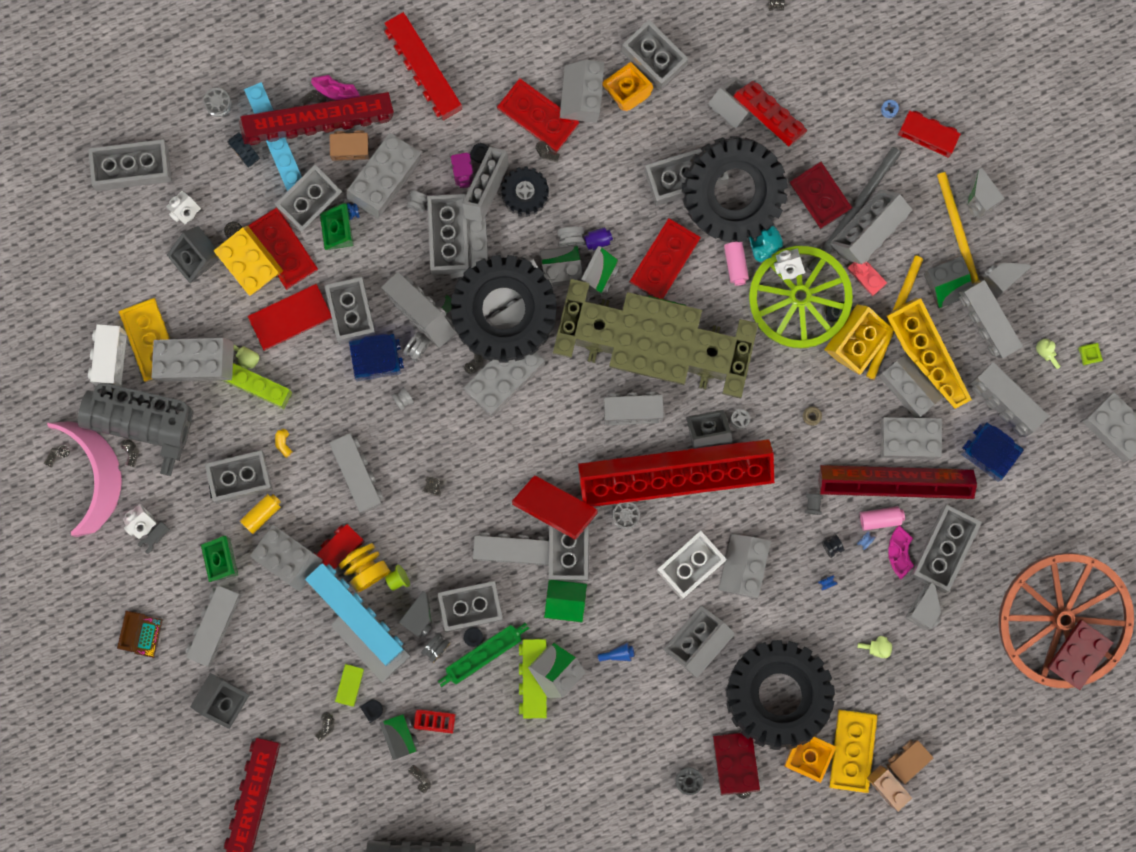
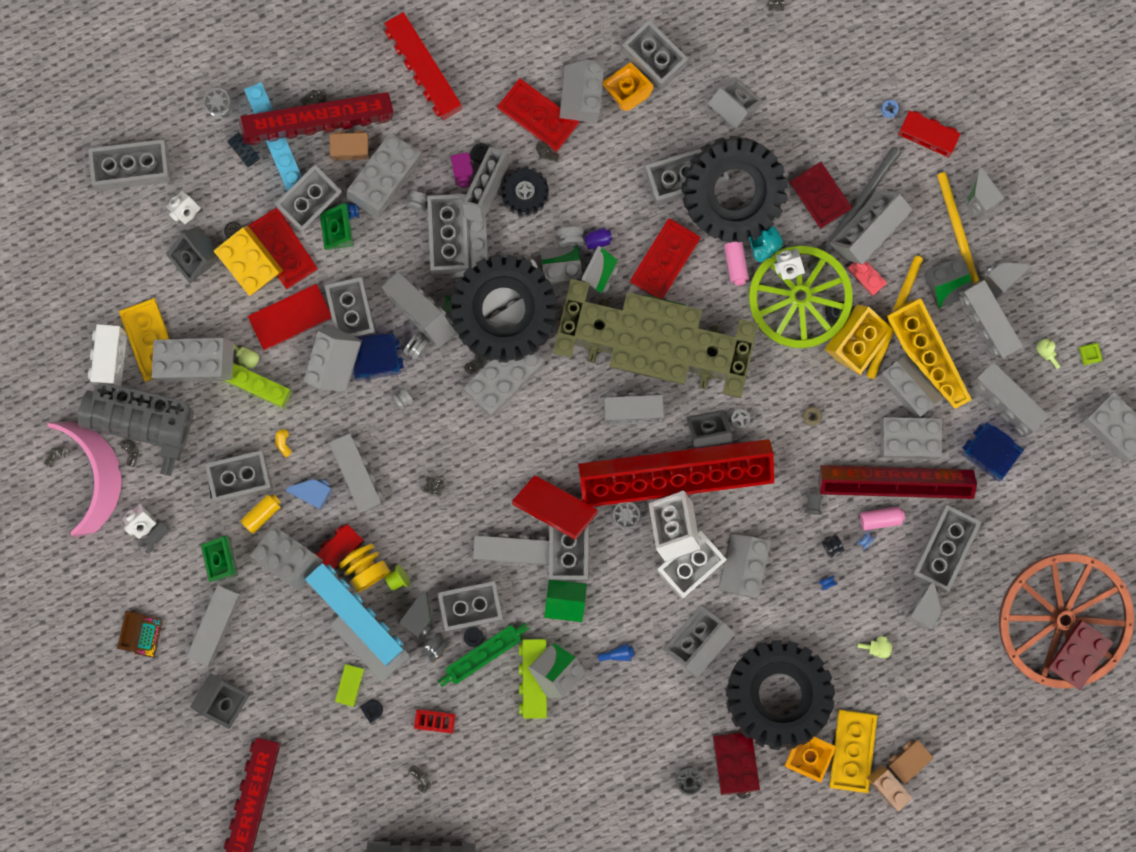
dark pink tile [311,75,360,100] -> none
clear smoke arm [314,712,335,742] -> none
dark grey slope [380,714,420,760] -> none
red plate [734,81,808,147] -> none
dark pink tile [888,525,914,580] -> none
none -> medium blue slope [286,479,332,510]
none -> light grey slope [304,325,362,391]
none -> white brick [649,491,701,561]

